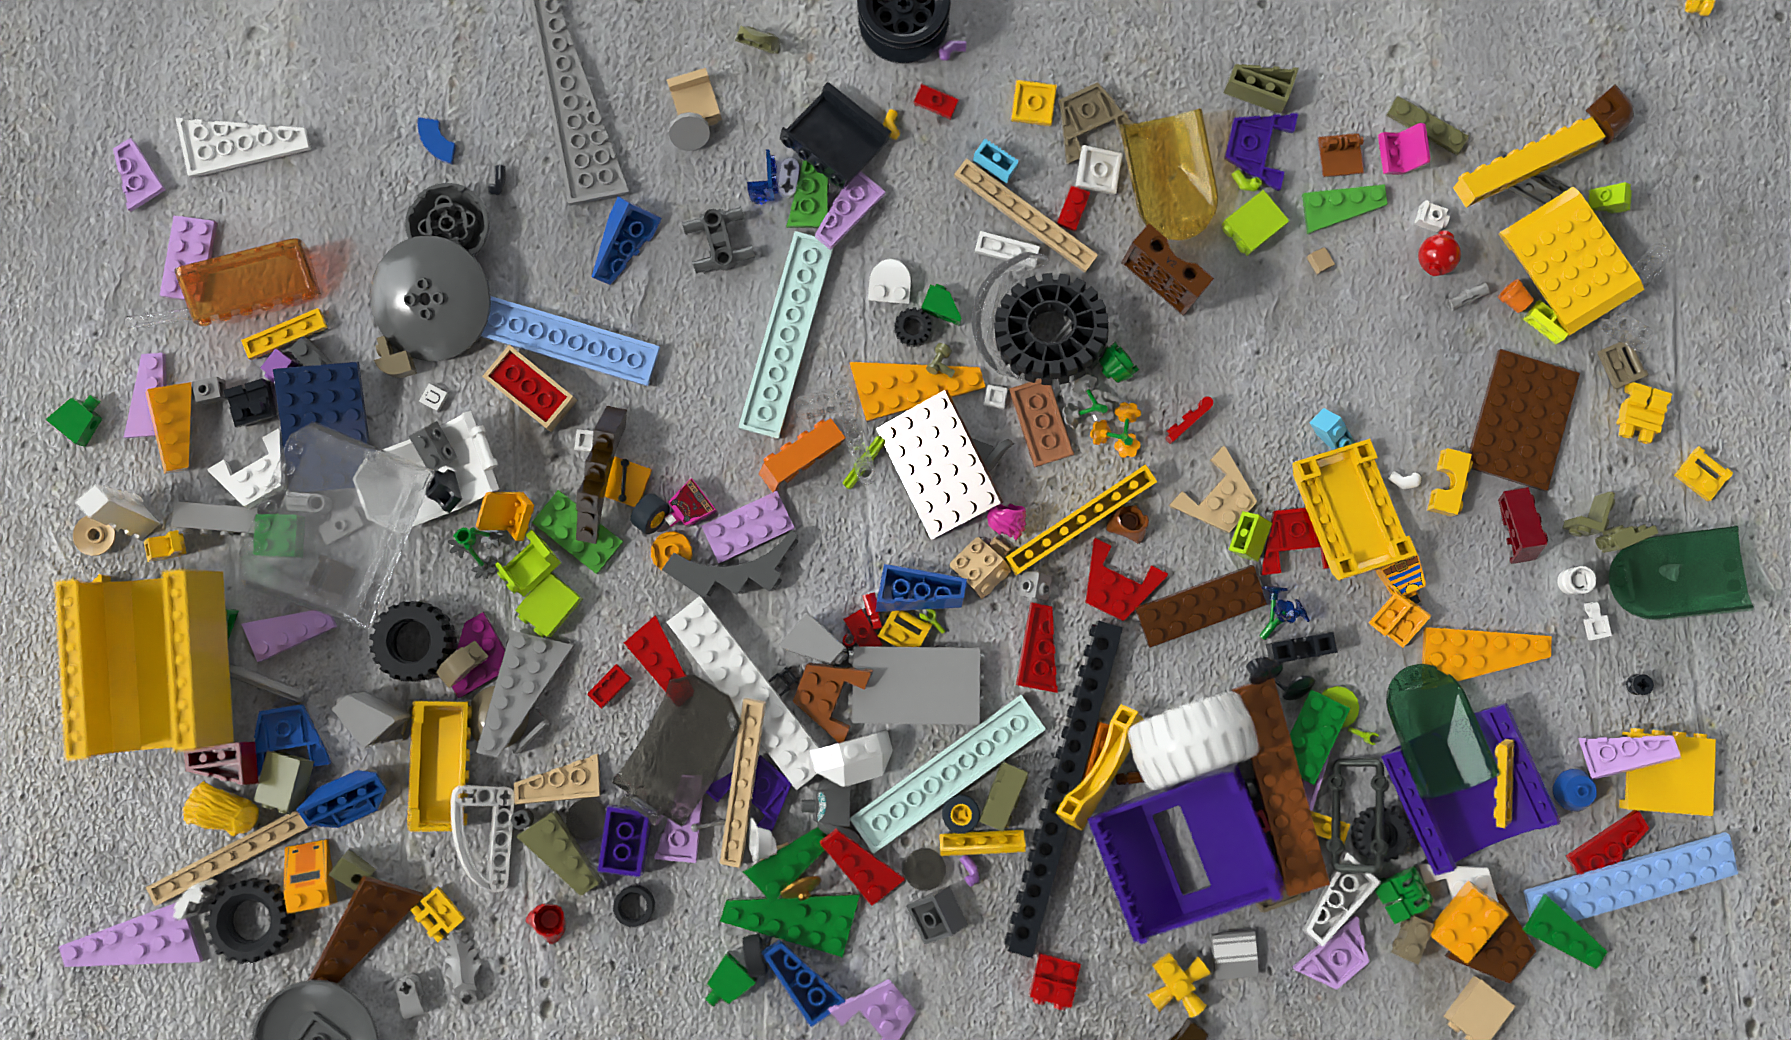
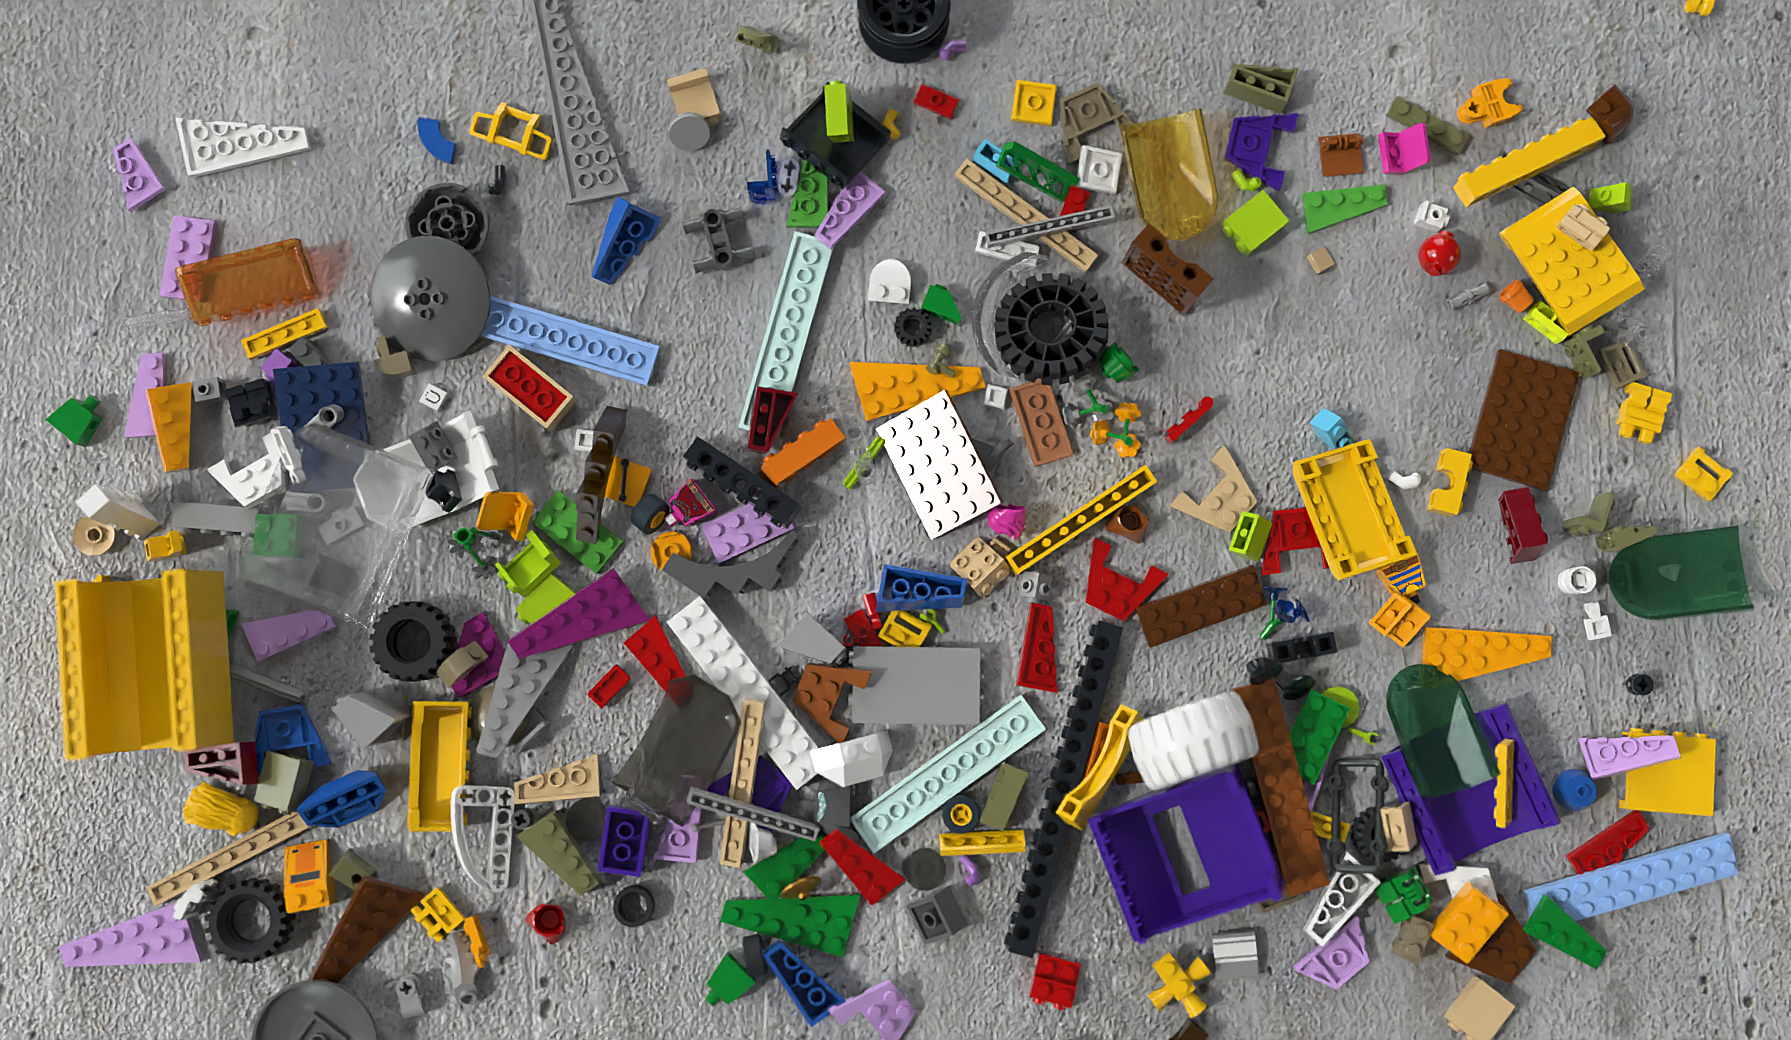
none -> white plate [270,426,306,483]
none -> light grey piece [301,404,344,443]
none -> light orange hinge [464,913,491,969]
none -> yellow bar [469,102,553,160]
none -> magenta wing [507,568,649,659]
none -> black brick [683,436,801,529]
none -> light grey piece [687,787,819,841]
none -> dark red wedge [745,386,799,454]
none -> lime brick [824,81,854,143]
none -> light grey piece [985,205,1115,248]
none -> green fence [996,141,1080,202]
none -> tan panel [1380,802,1417,851]
none -> light orange piece [1457,78,1523,129]
none -> tan brick [1556,204,1610,252]
none -> olive bracket [1562,325,1605,379]

